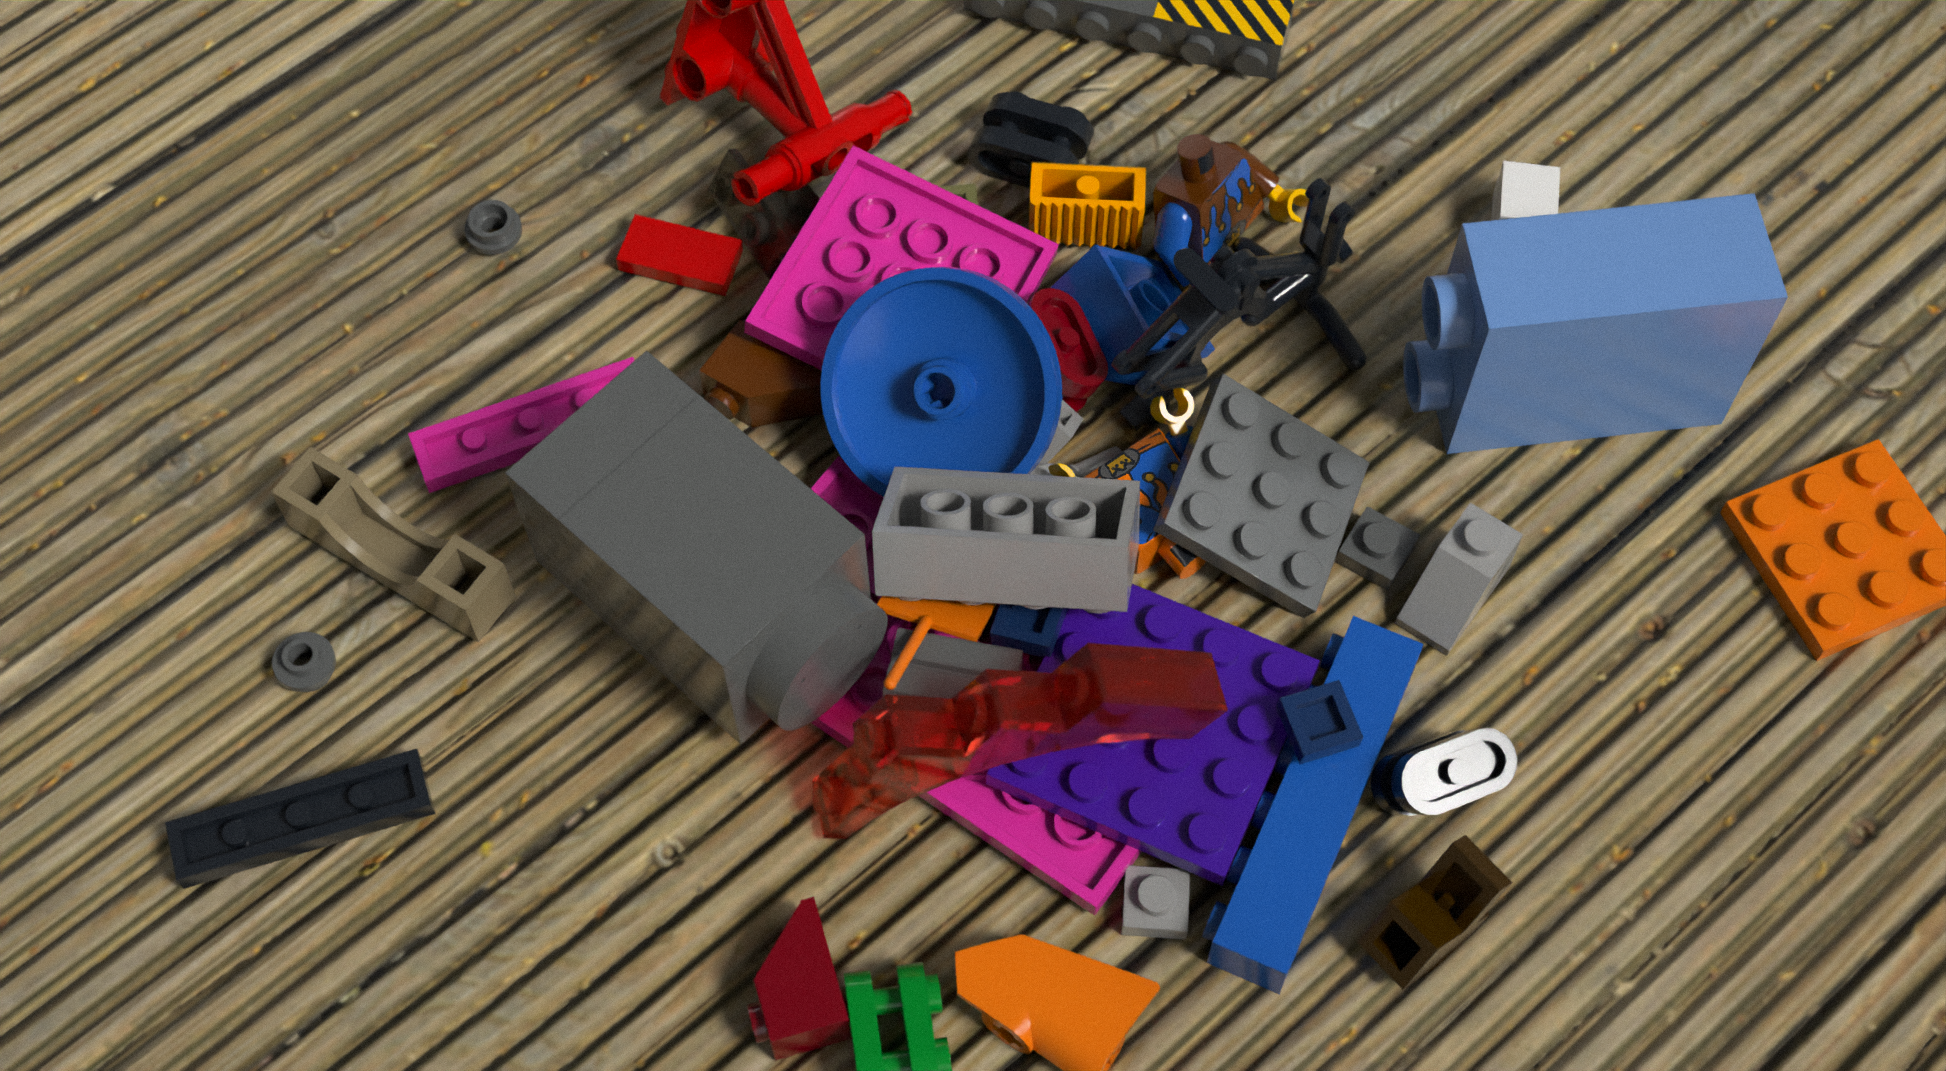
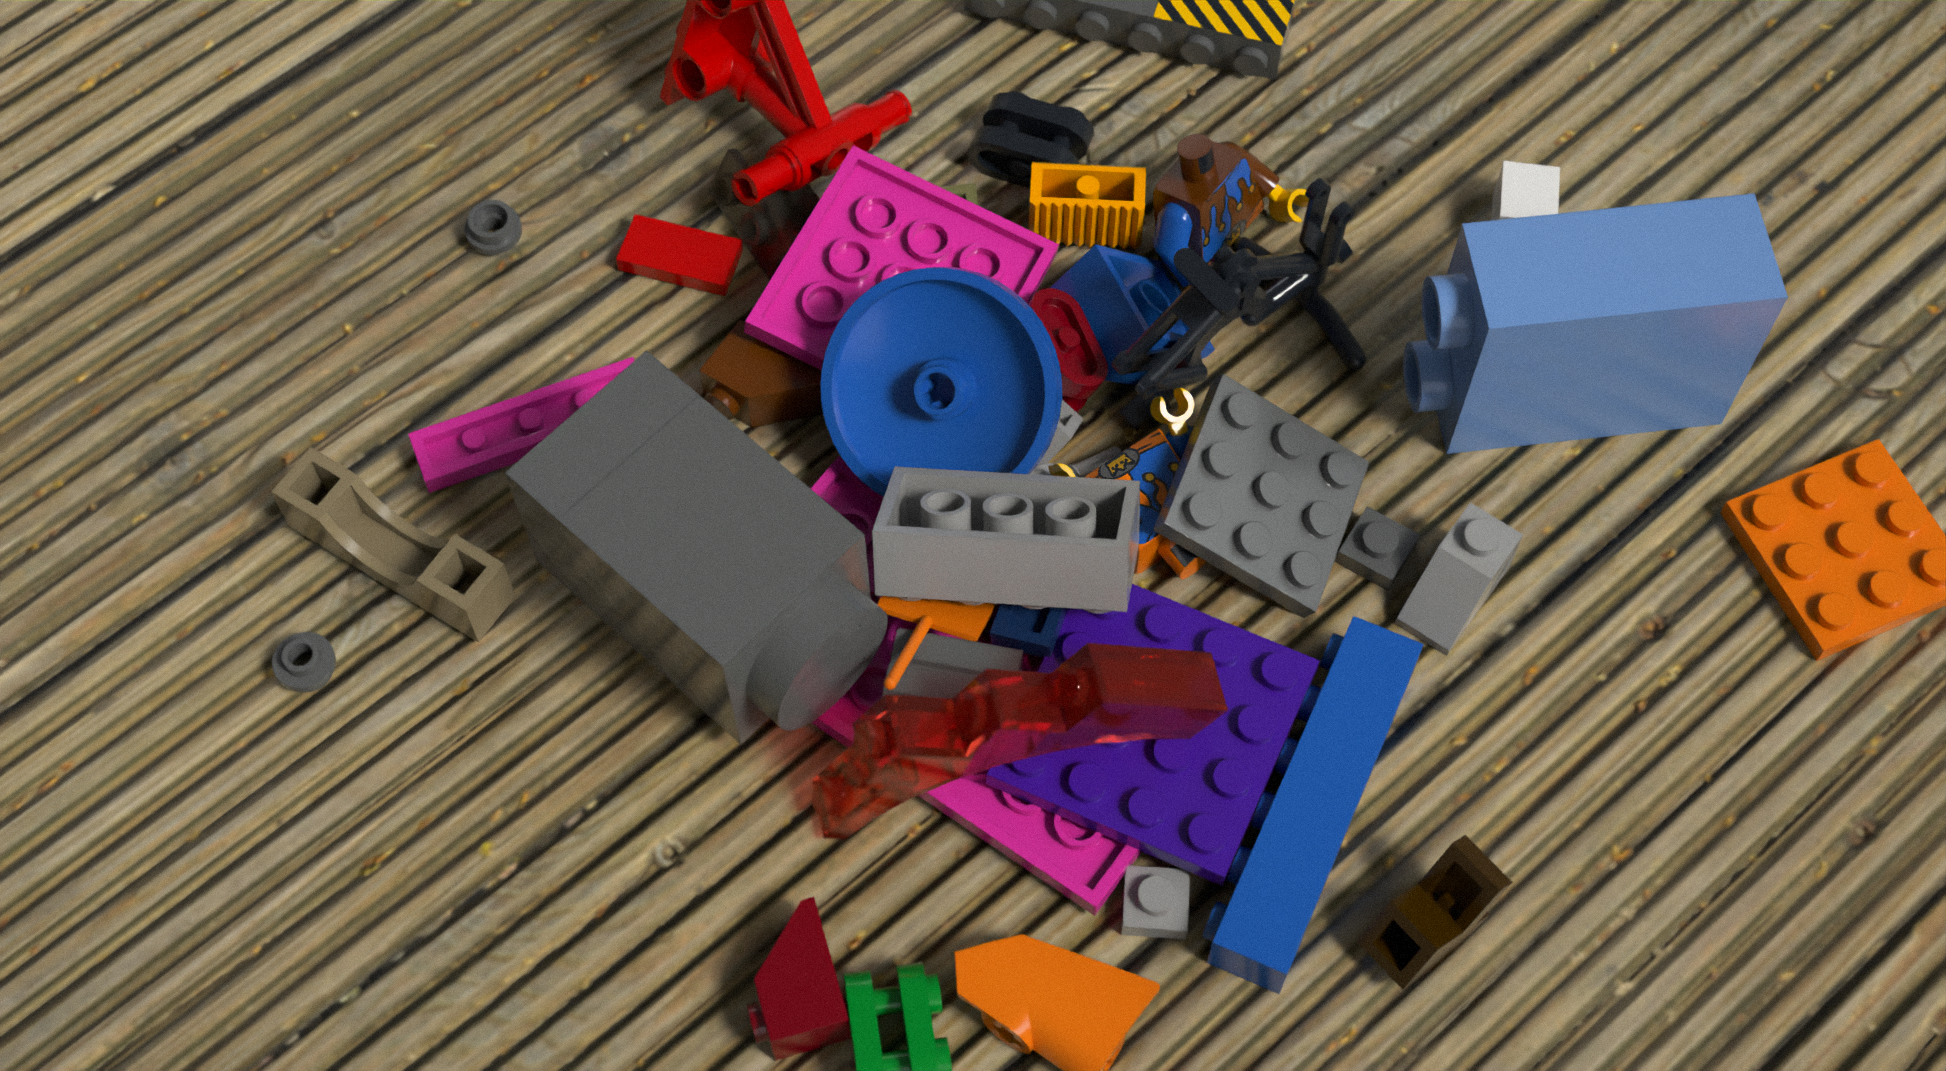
black plate [165,749,436,889] -> none
dark blue plate [1276,680,1363,765] -> none
brick [1371,728,1517,816] -> none

